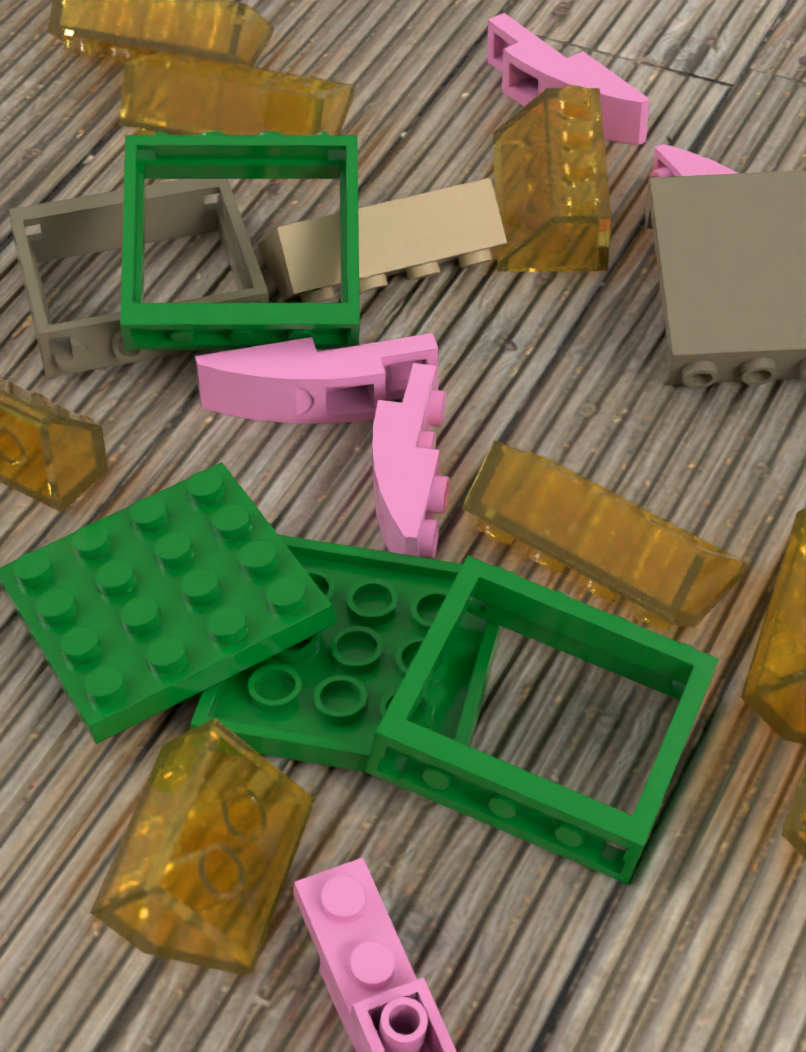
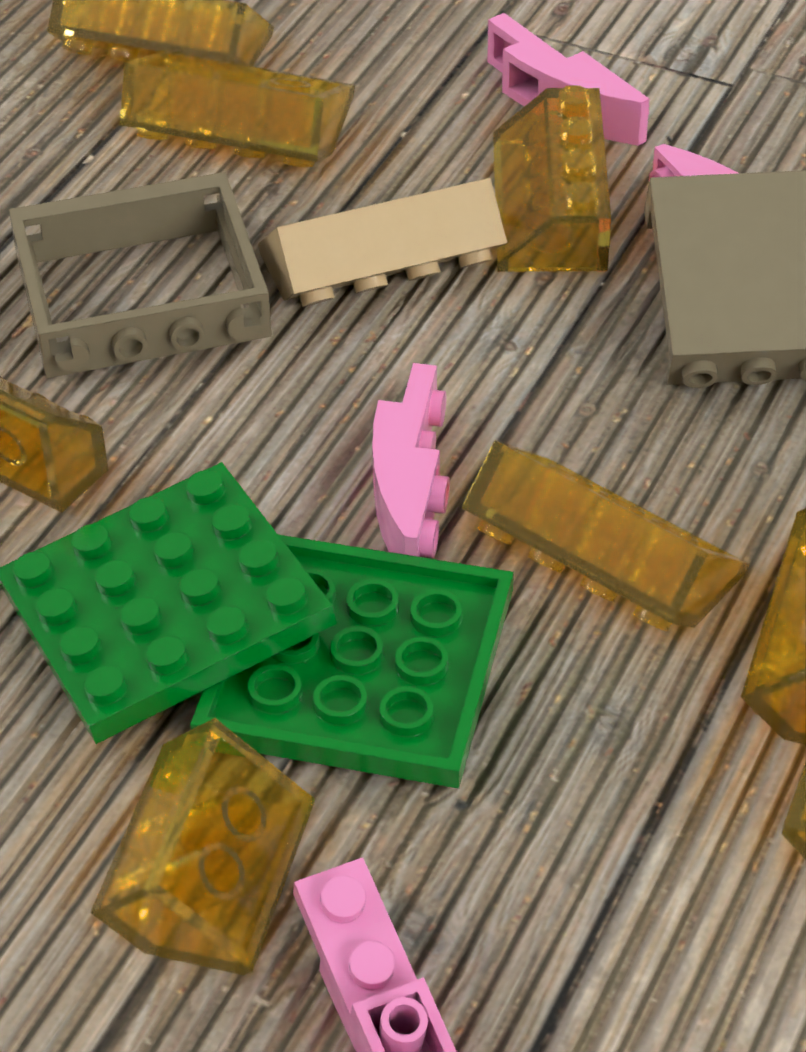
green window [120,131,360,350] -> none
bright pink slope [195,333,438,424] -> none
green window [366,555,719,885] -> none

